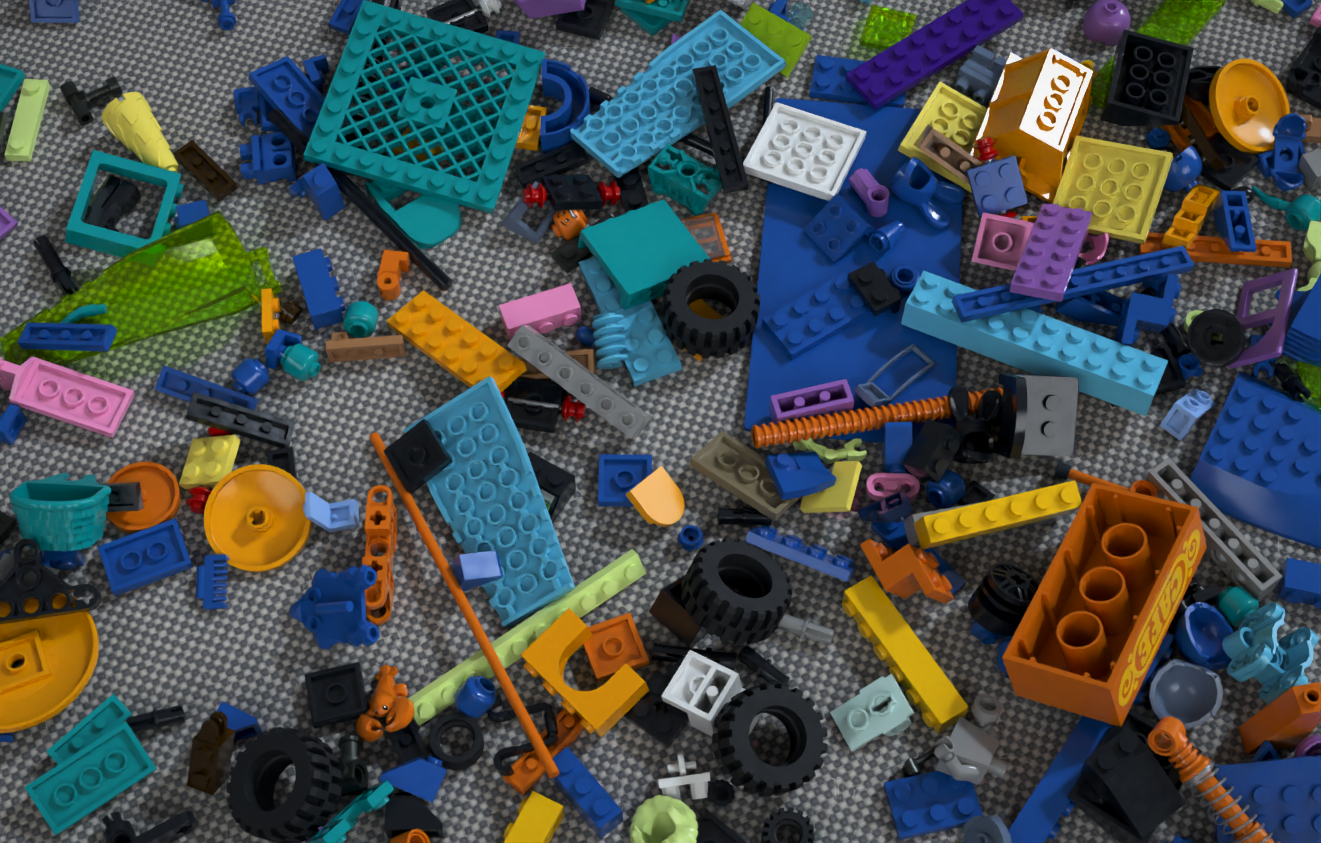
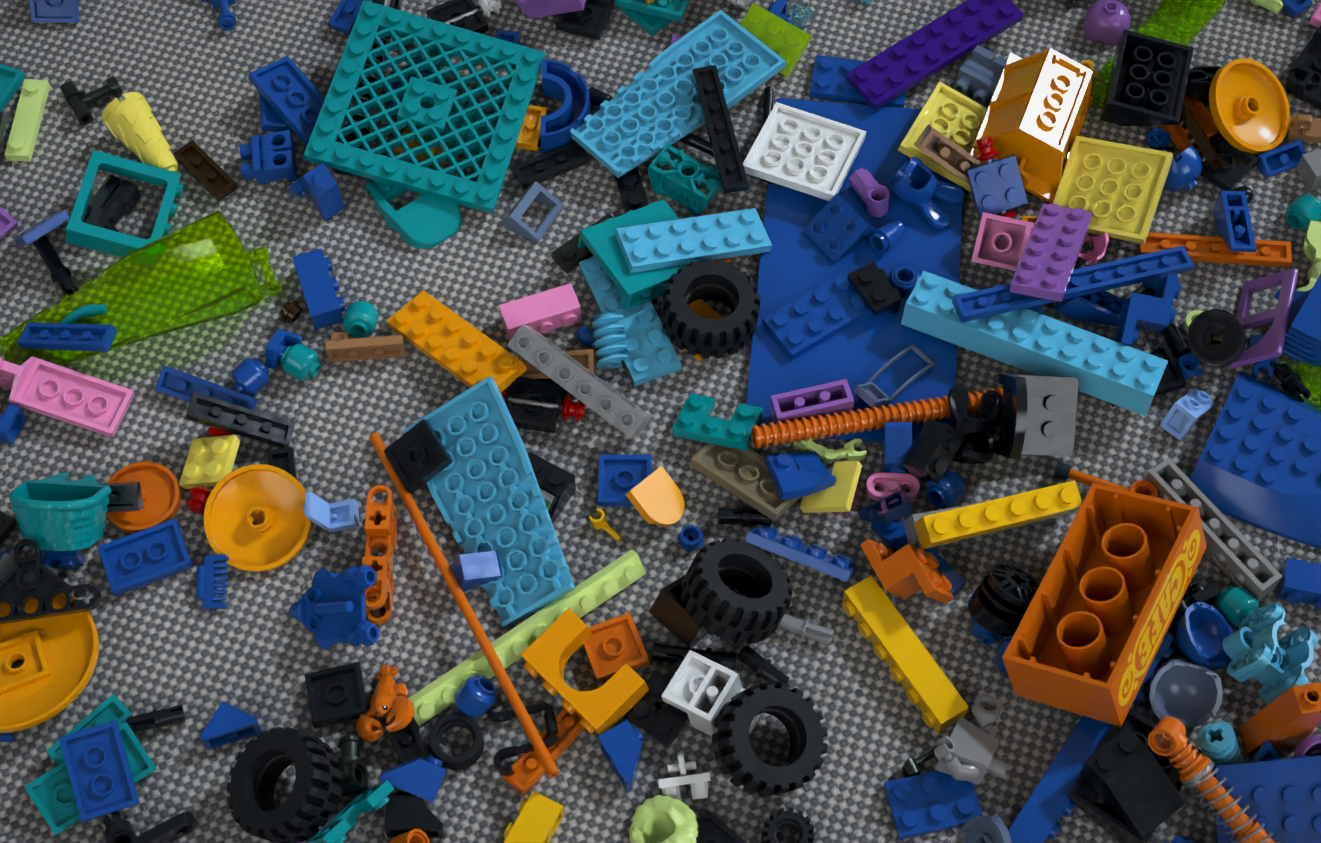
blue brick [174,200,214,240] -> none
dark brown hinge [187,711,235,795] -> none
blue plate [234,87,259,127] -> none
light orange plate [261,288,281,345] -> none
black axle [268,109,452,291] -> none
blue bracket [303,54,329,94] -> none
orange leg [377,250,411,301] -> none
black plate [522,173,620,211] -> none
blue brick [547,746,623,839] -> none
orange head [551,210,589,241] -> none
black piece [707,779,735,807] -> none
light aqua piece [830,674,915,752] -> none
clear neon green plate [860,5,917,51] -> none
black tile [957,480,995,506] -> none
light orange slope [1162,184,1220,251] -> none
teal helmet [1252,186,1291,211] -> none
blue piece [1271,113,1307,192] -> none
none -> blue tile [13,210,70,246]
none -> blue plate [59,720,140,822]
none -> yellow hand [589,508,622,542]
none -> blue slope [598,720,644,792]
none -> medium azure plate [615,208,772,273]
none -> teal plate [672,393,764,451]
none -> medium azure piece [1198,721,1244,771]

